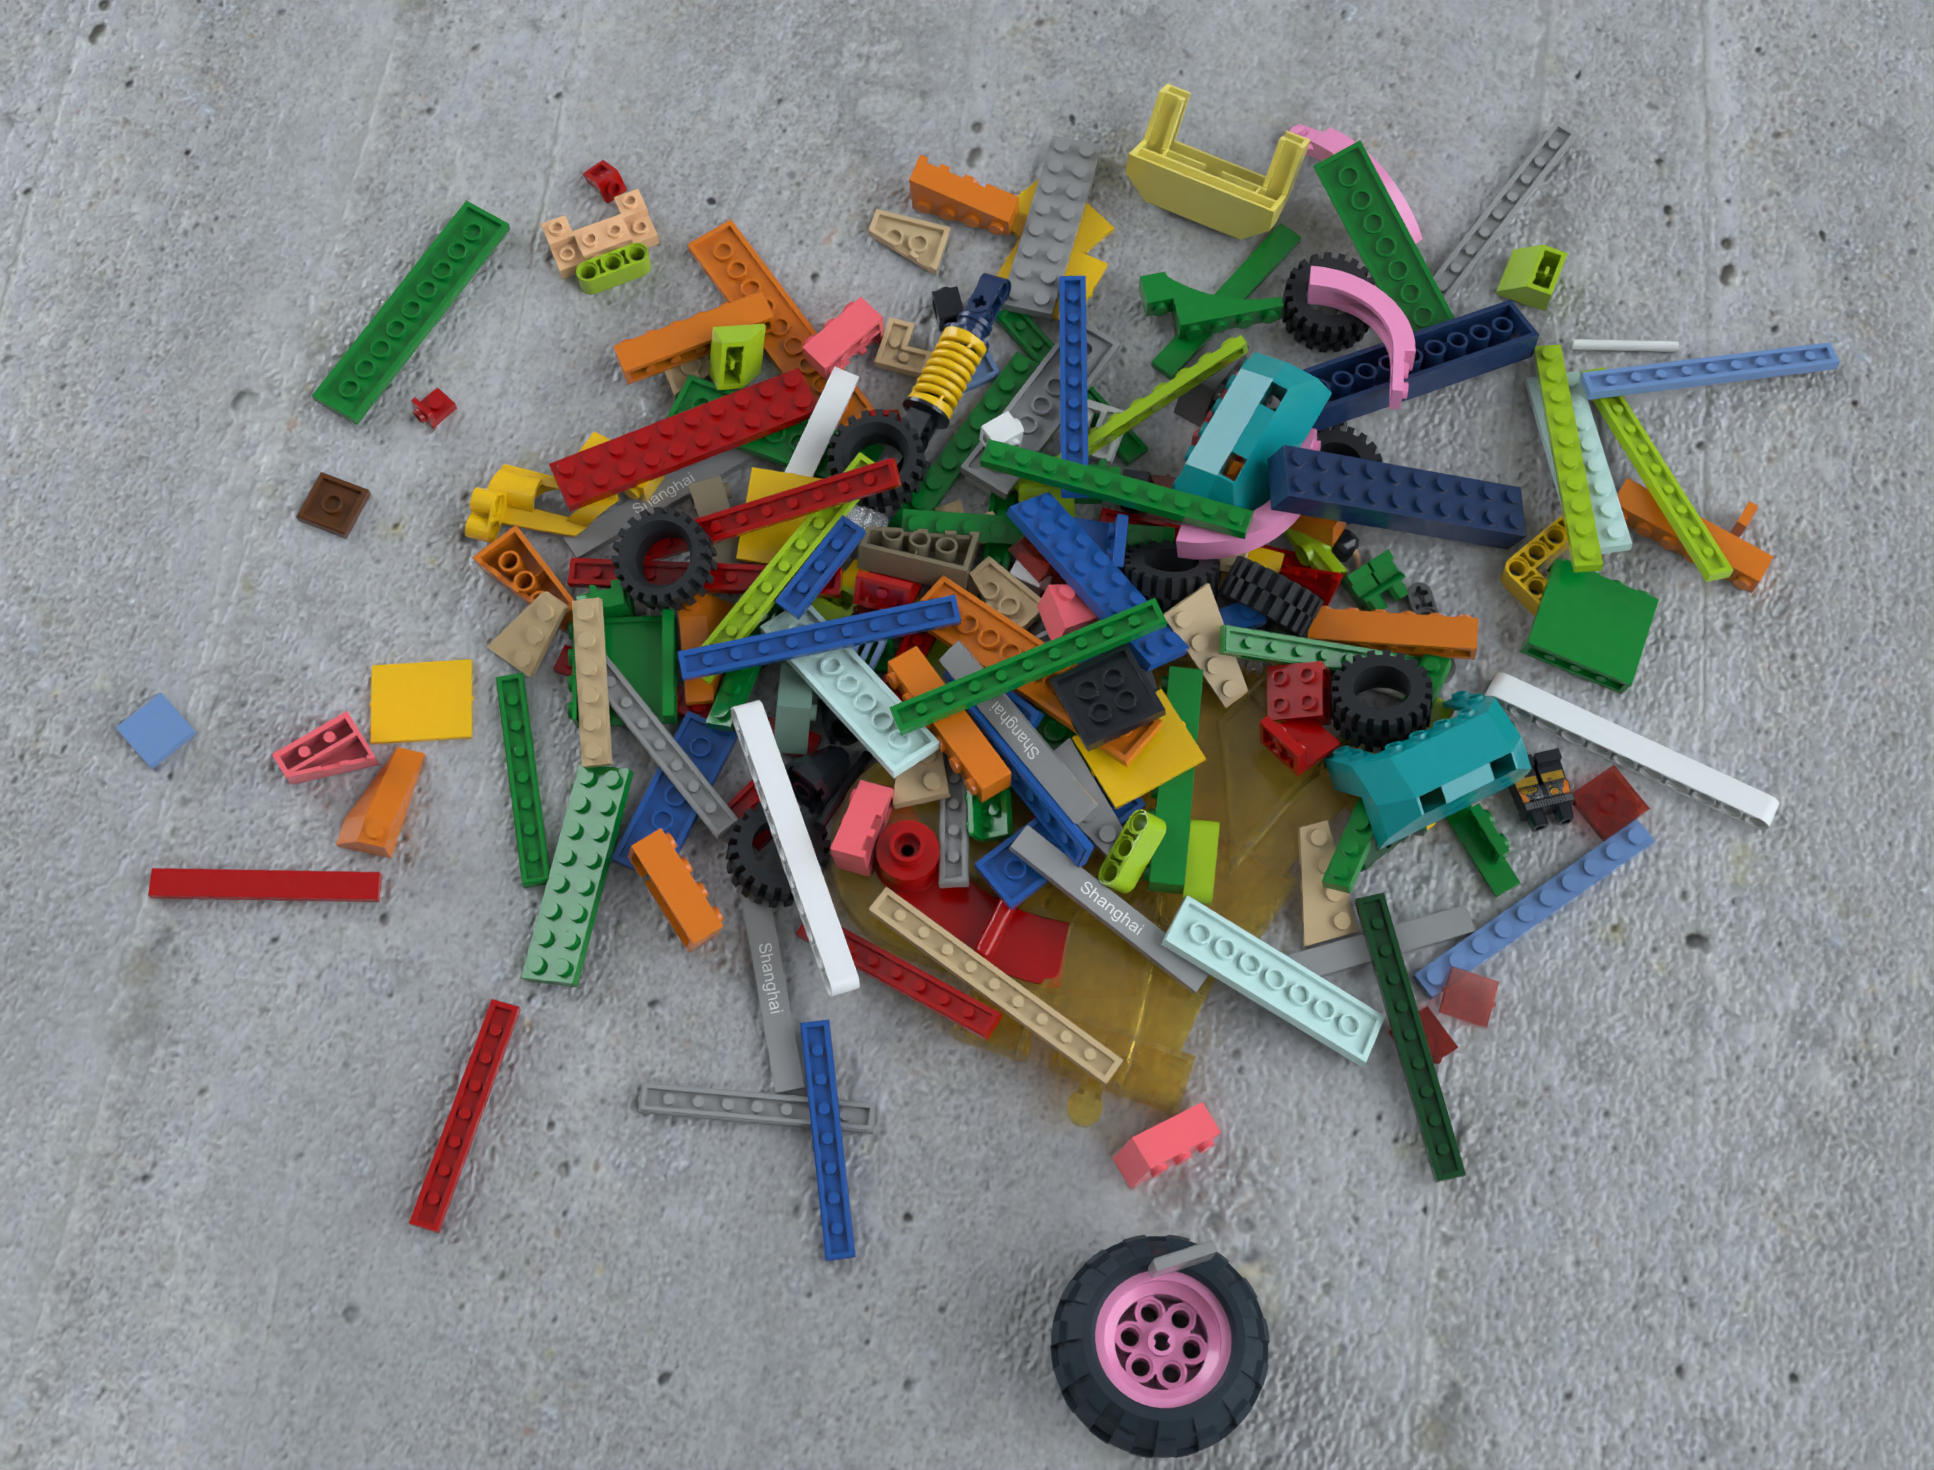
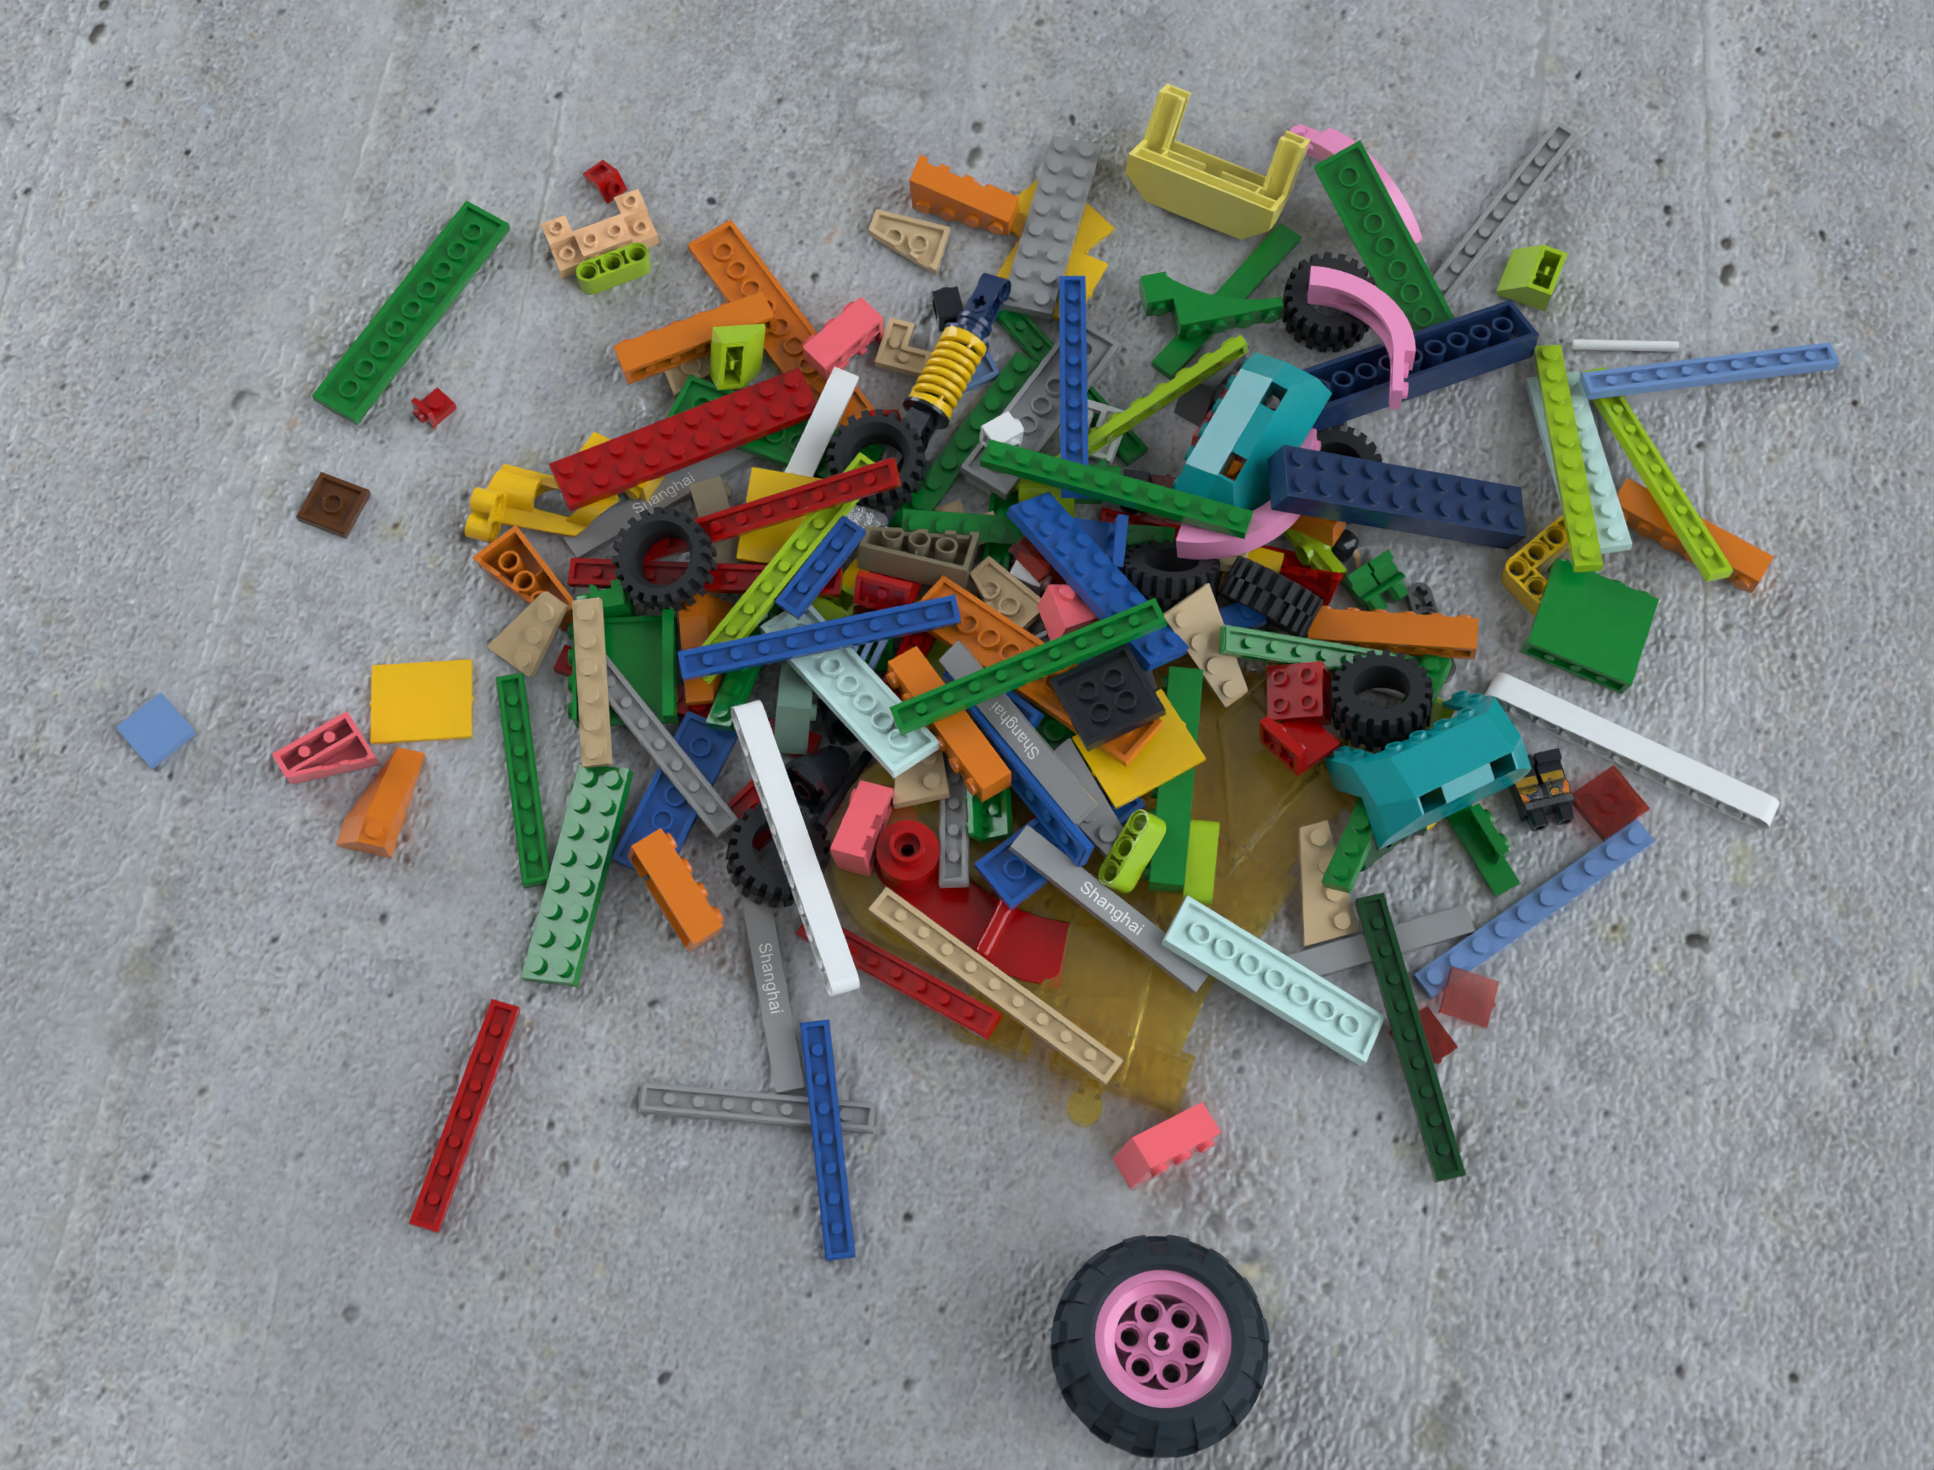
red tile [148,868,382,902] -> none
light grey tile [1148,1240,1218,1279] -> none
orange tile [1730,501,1758,537] -> none

